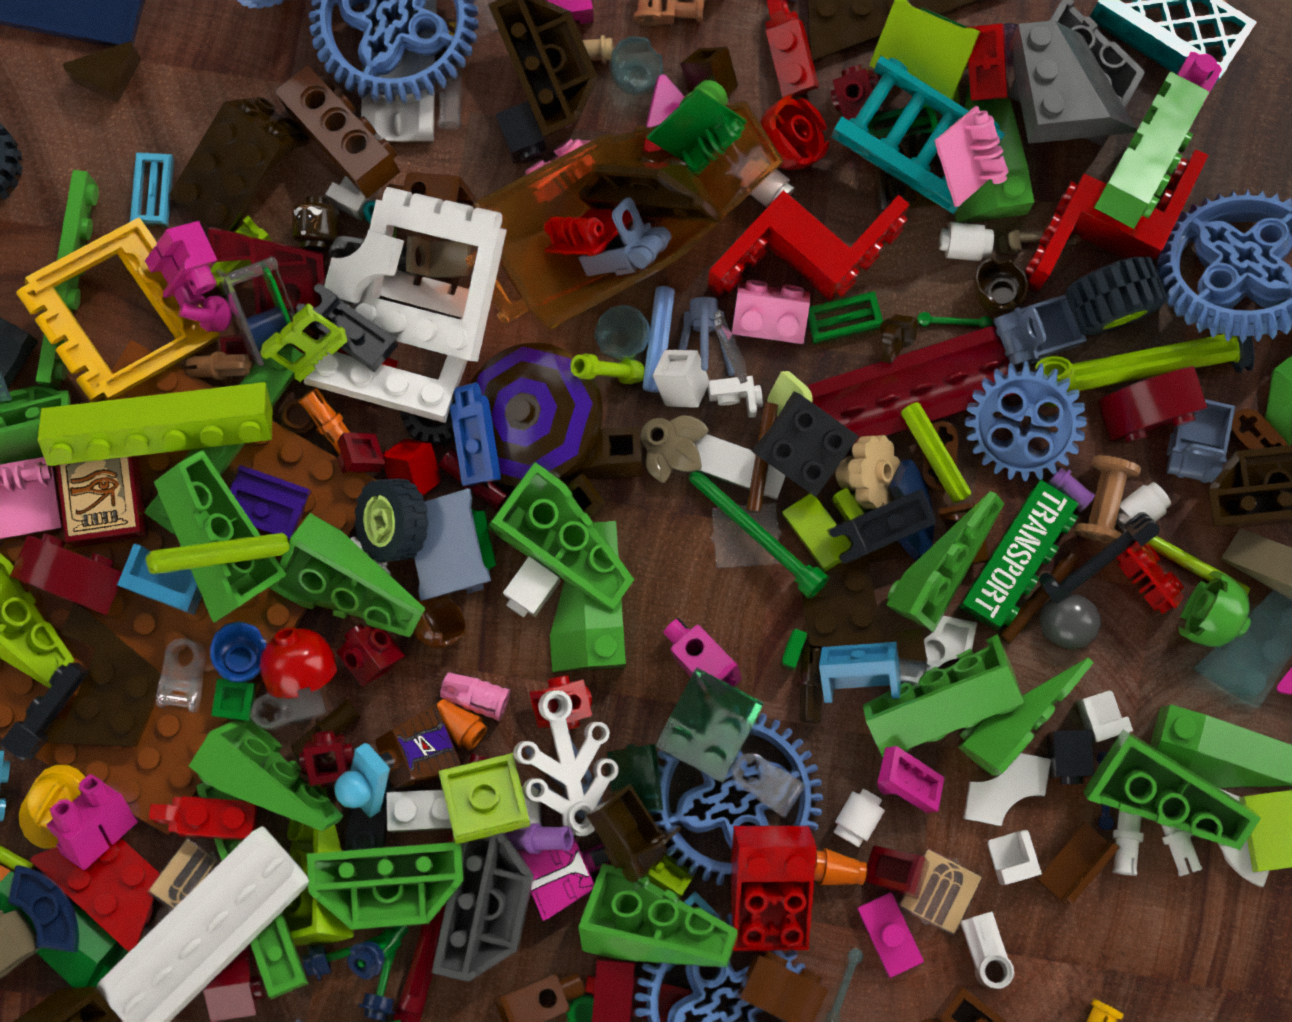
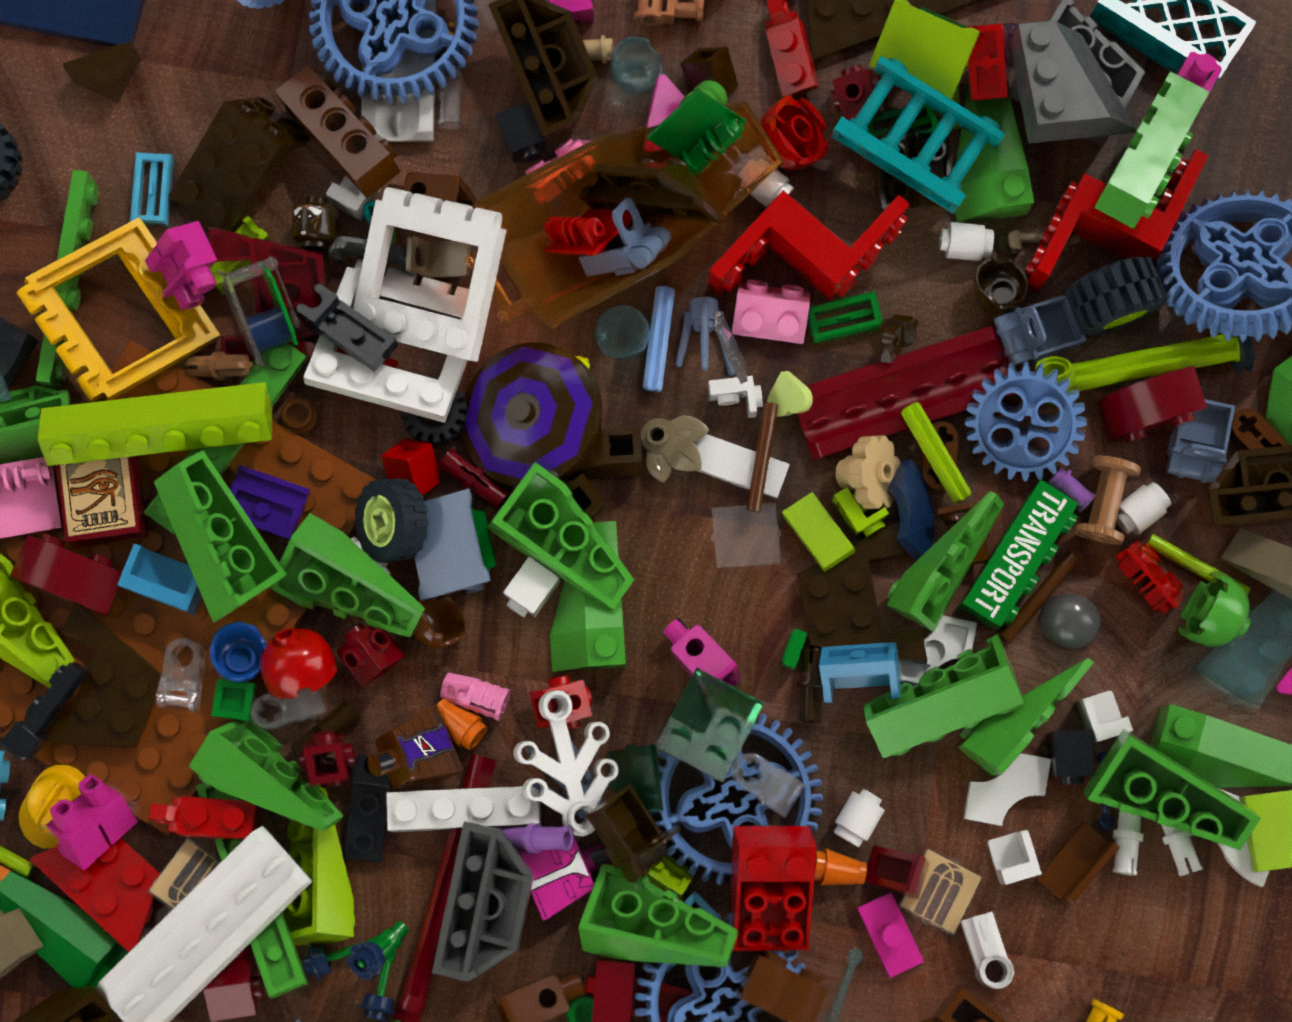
dark blue tile [8,865,79,953] -> none
lime axle [146,533,290,574] -> none
dark pink plate [179,296,232,332] -> none
lime piece [261,304,347,382] -> none
orange pin [298,387,350,454] -> none
bright green wedge [307,842,464,930] -> none
white tile [324,230,404,303] -> none
medium azure tile [334,743,390,818] -> none
dark red tile [337,432,385,473] -> none
lime tile [439,753,531,844] -> none
blue hinge [450,382,501,486] -> none
lime bar [571,353,645,384] -> none
white panel [653,350,709,407] -> none
green piece [689,471,829,599] -> none
black brick [751,391,859,497] -> none
black plate [827,489,937,564] -> none
dark pink tile [877,746,945,813] -> none
green hinge [917,312,993,329] -> none
bright pink hinge [934,106,1009,207] -> none
black hinge [1039,512,1160,604] -> none

